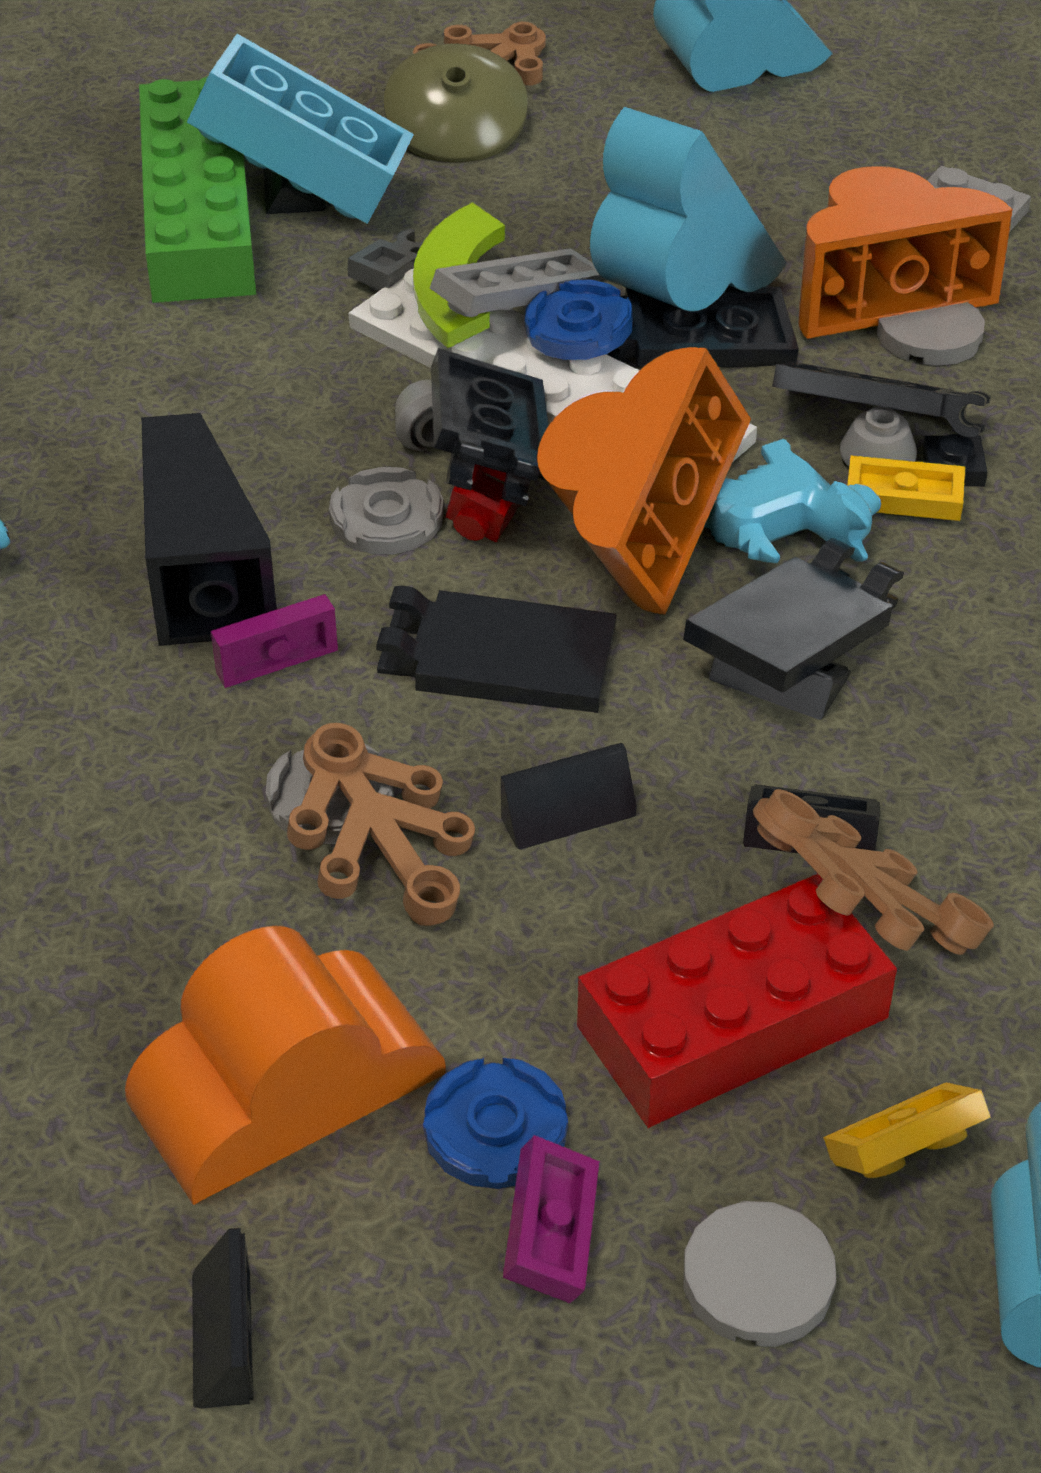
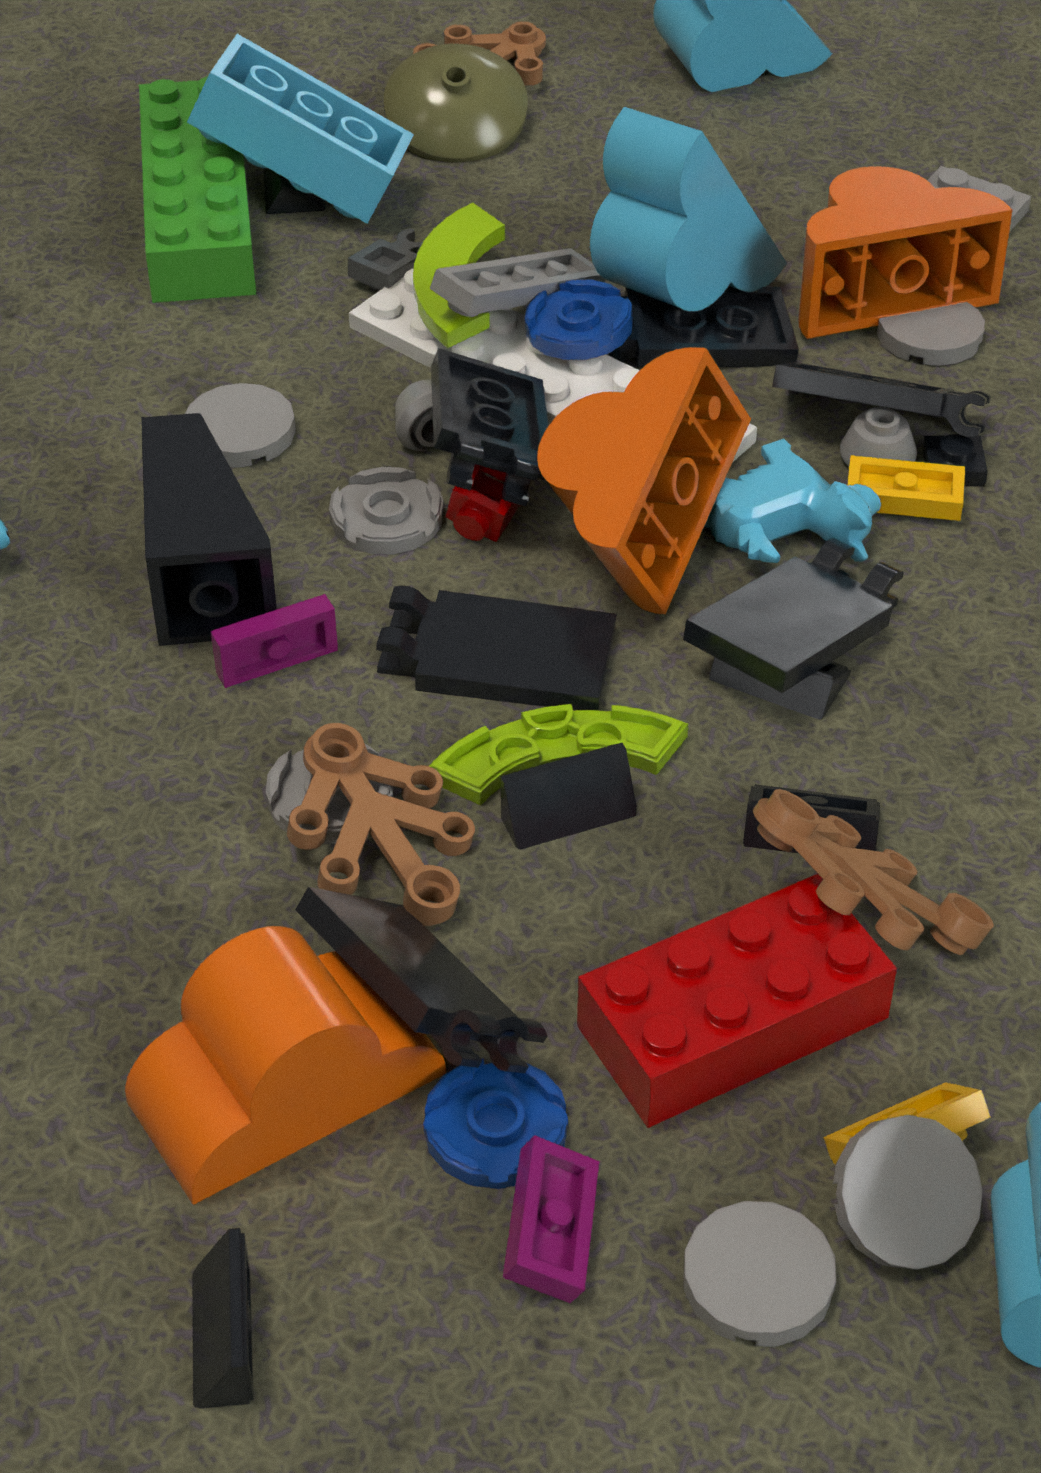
none -> light grey tile [185,383,296,468]
none -> black tile [295,887,547,1074]
none -> lime tile [429,704,688,806]
none -> light grey tile [833,1115,983,1270]

